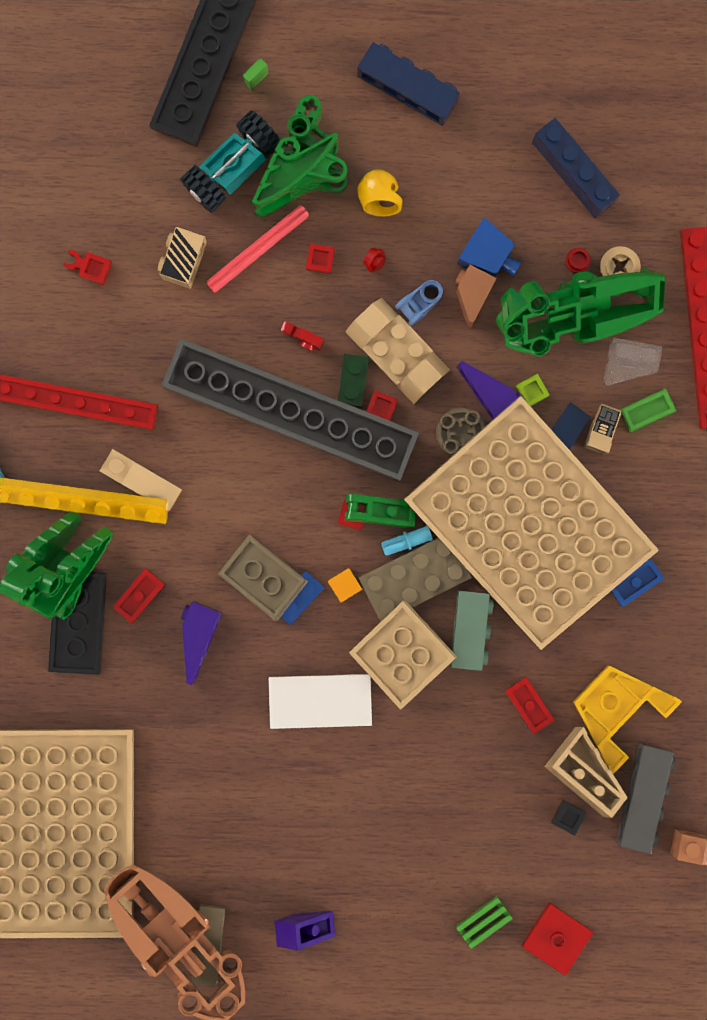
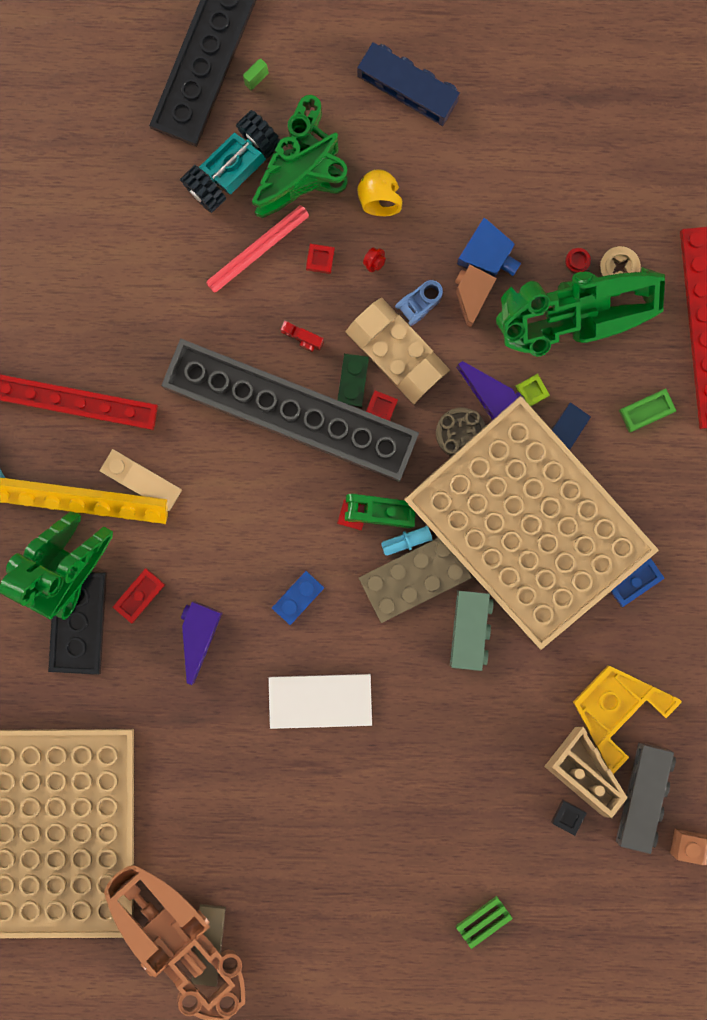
red plate [63,250,112,286] -> none
brick [158,227,207,289] -> none
dark tan tile [218,534,309,622] -> none
dark purple slope [275,911,335,951] -> none
light orange tile [328,568,362,602] -> none
tan plate [349,600,457,710] -> none
red plate [504,677,555,734] -> none
red plate [522,902,593,976] -> none
dark blue brick [532,117,620,219] -> none
leg [583,403,621,455] -> none
clear wing [603,337,662,387] -> none

